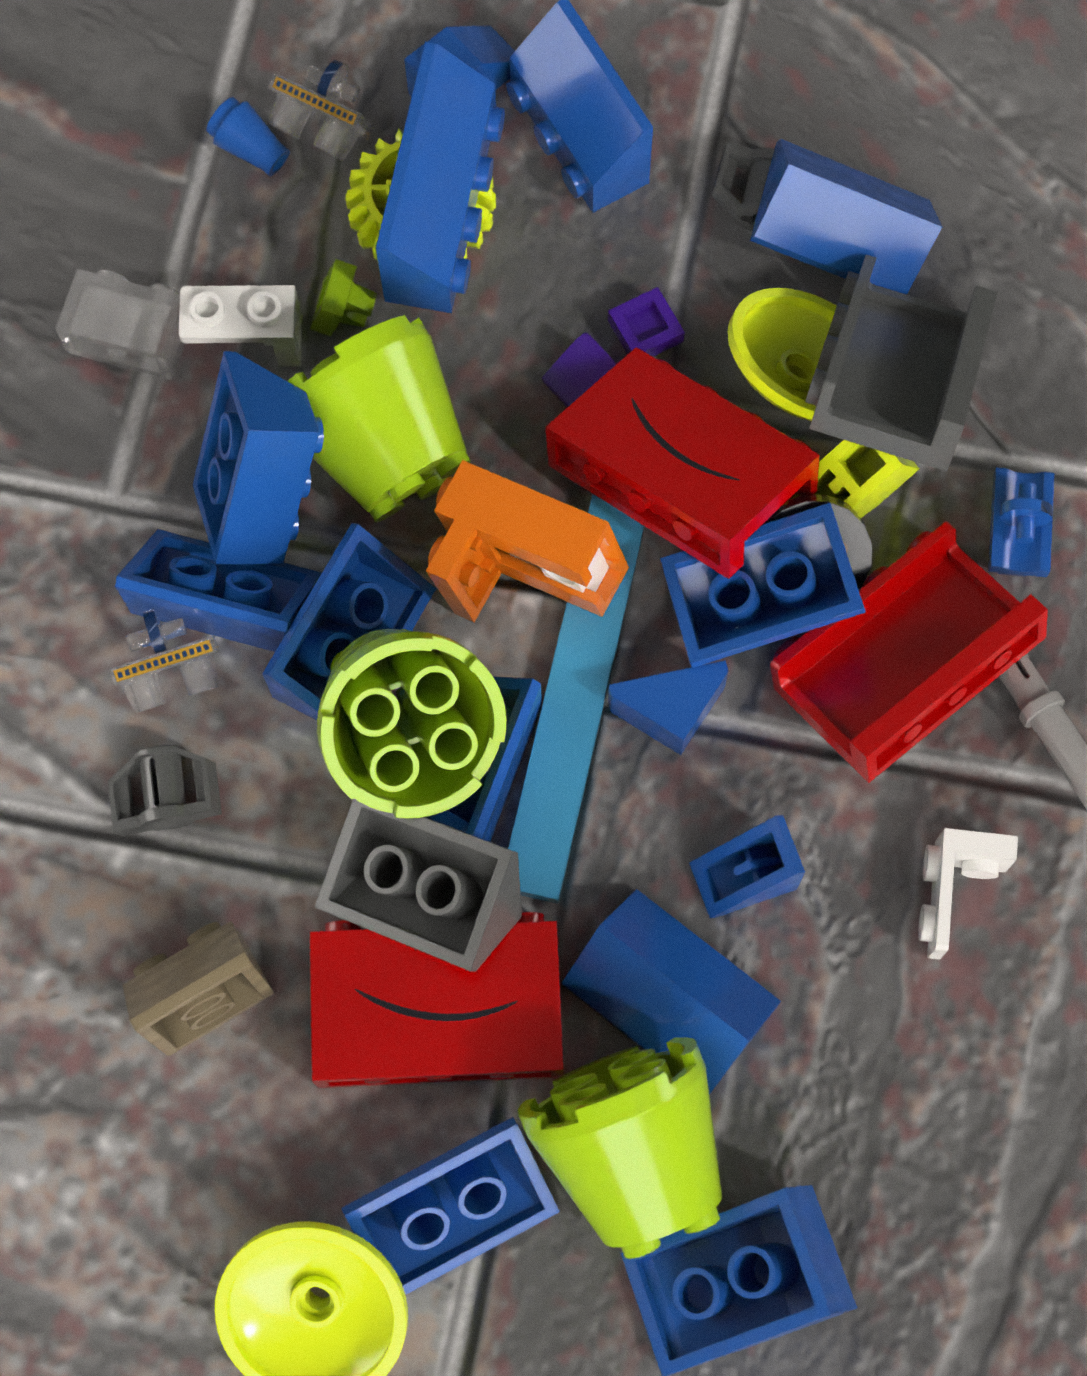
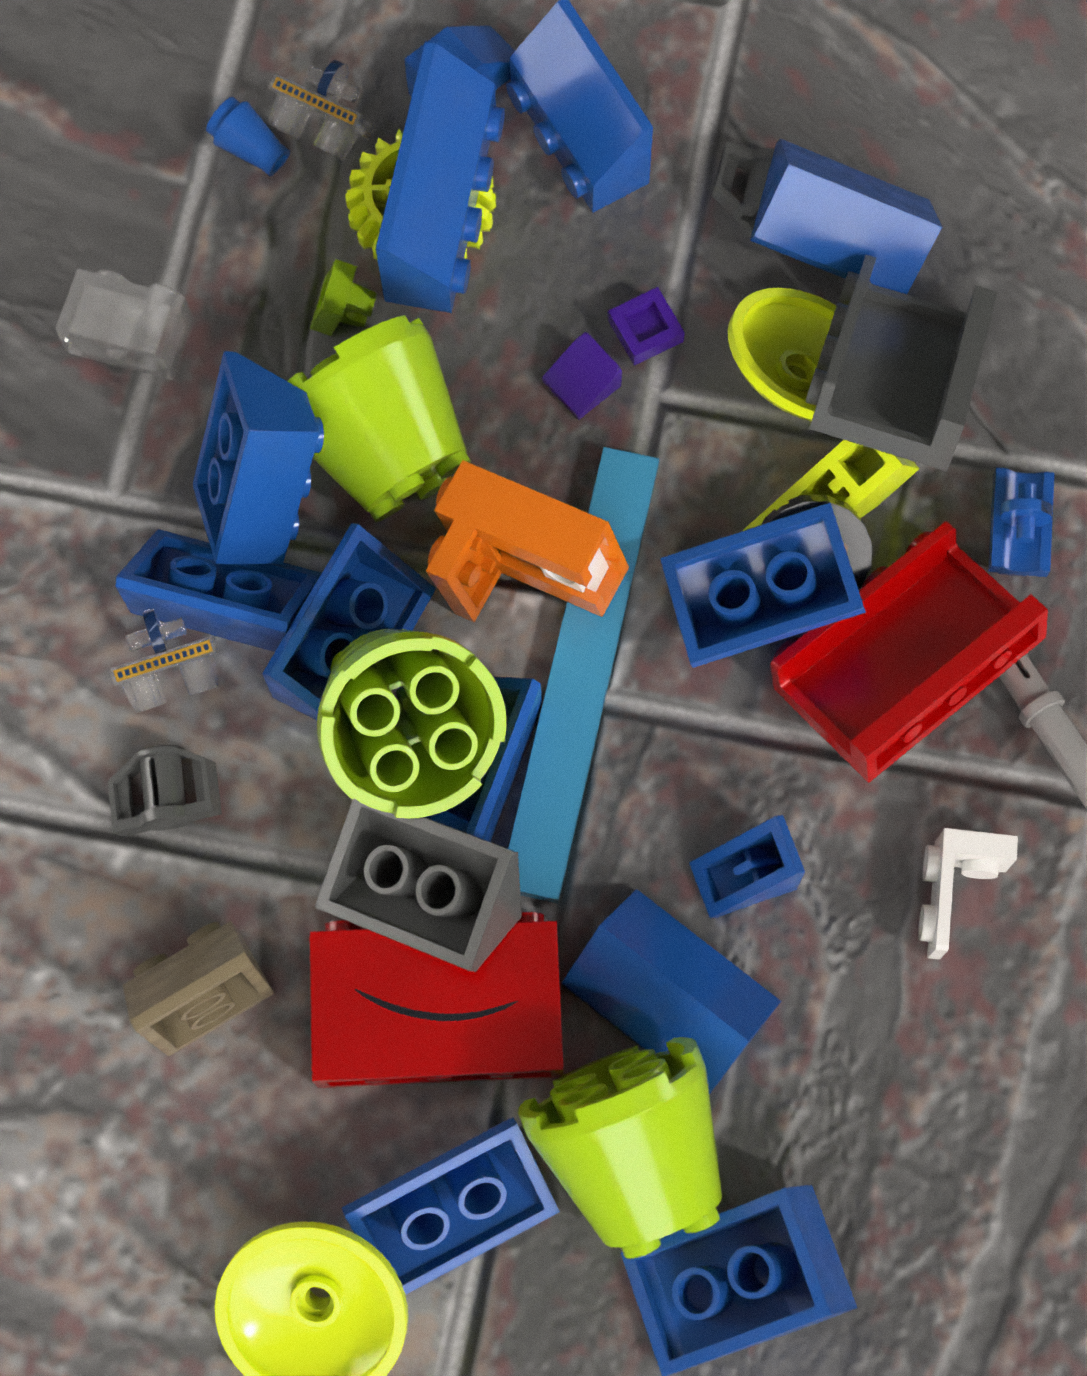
white bracket [178,285,302,366] -> none
red panel [545,347,820,579] -> none
blue slope [608,660,729,755] -> none

